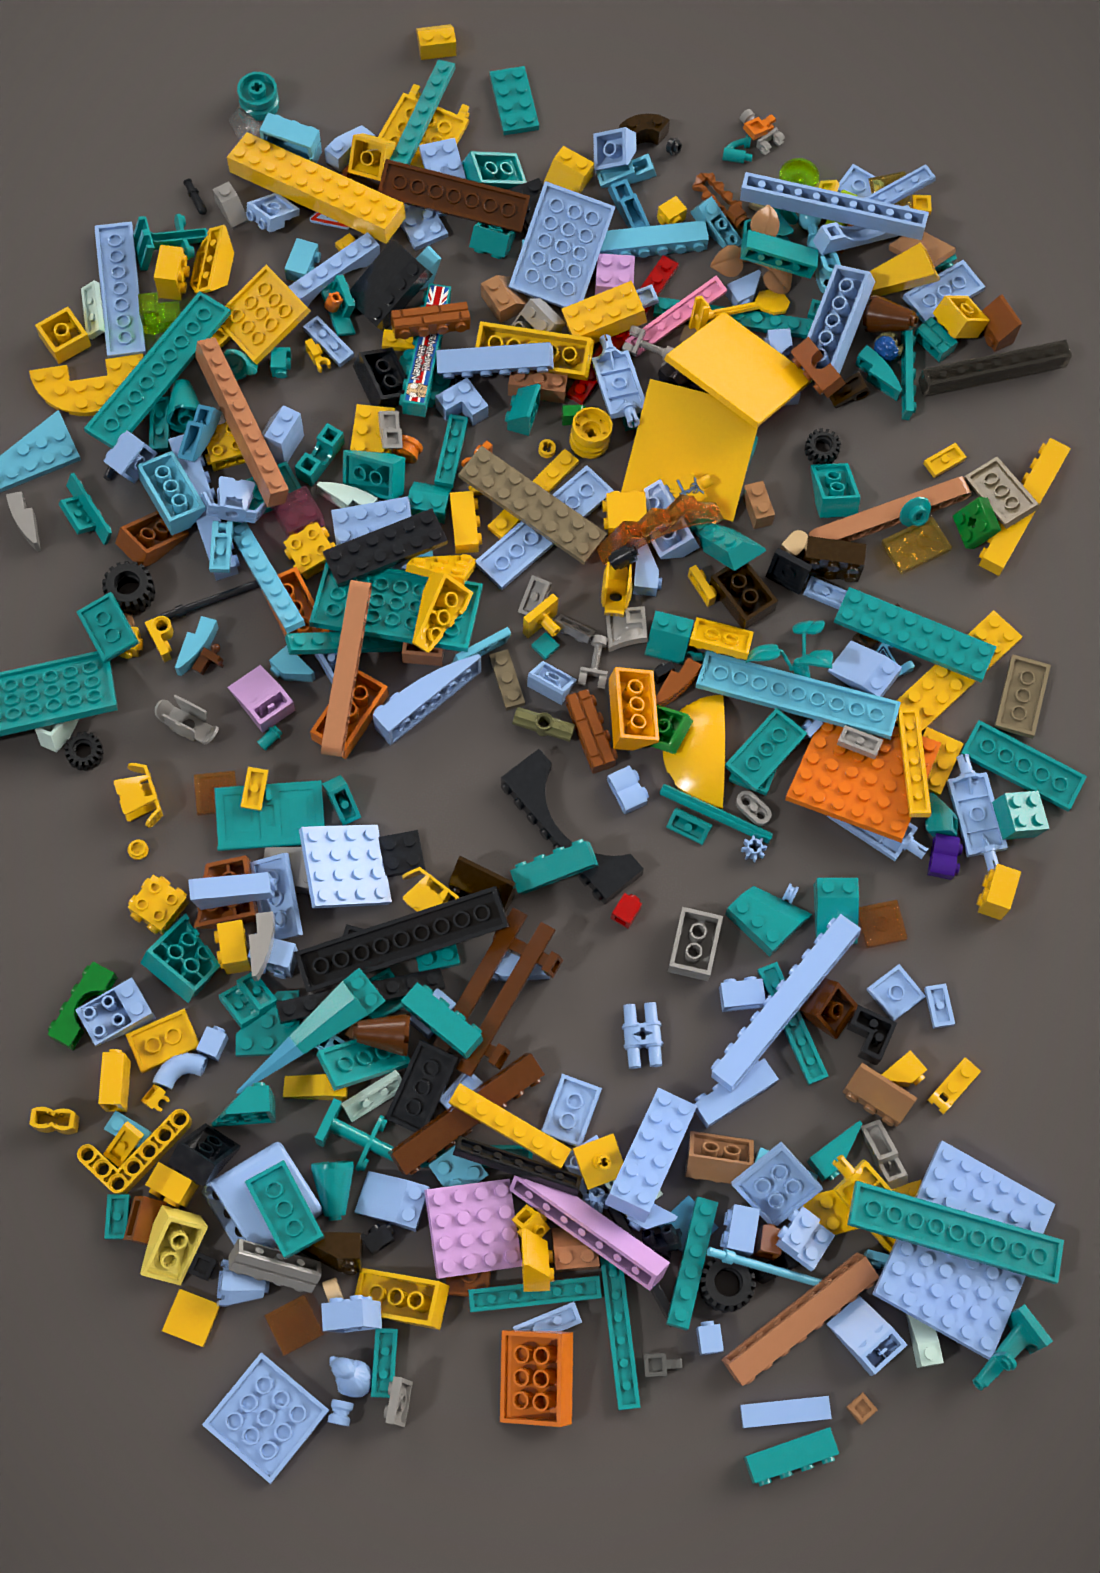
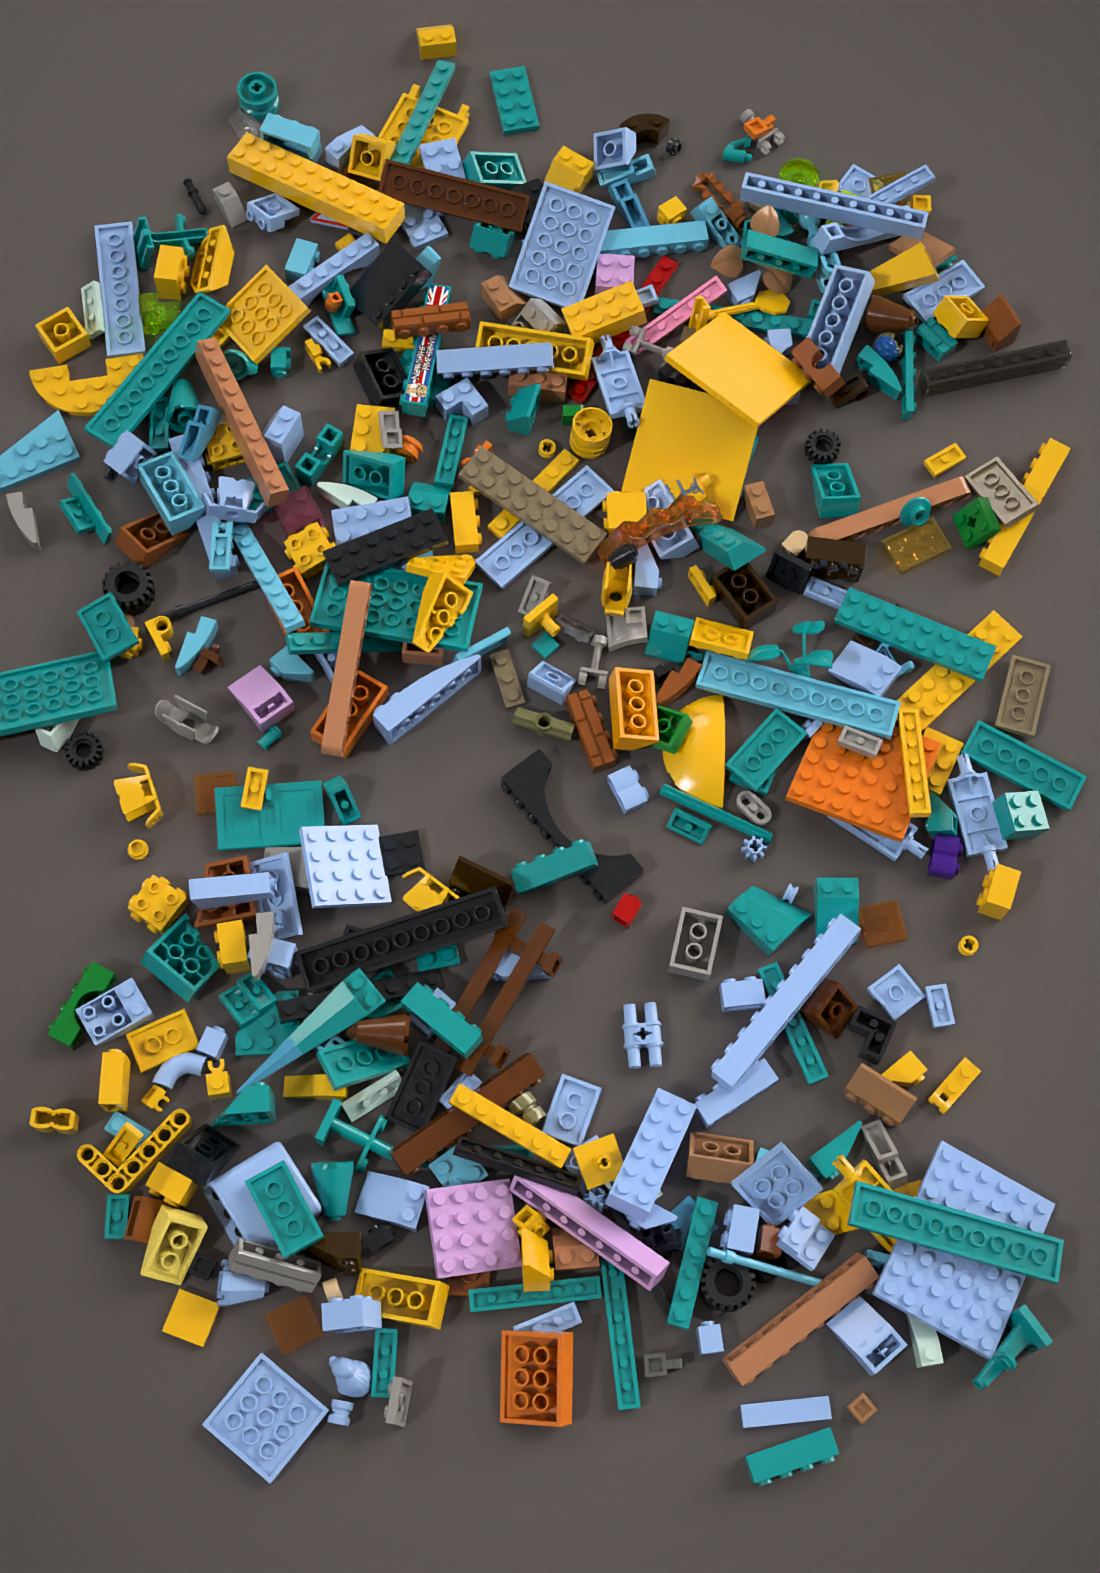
none -> yellow brick [206,1059,232,1100]
none -> olive wheel [507,1091,547,1127]
none -> yellow bush [958,936,979,956]

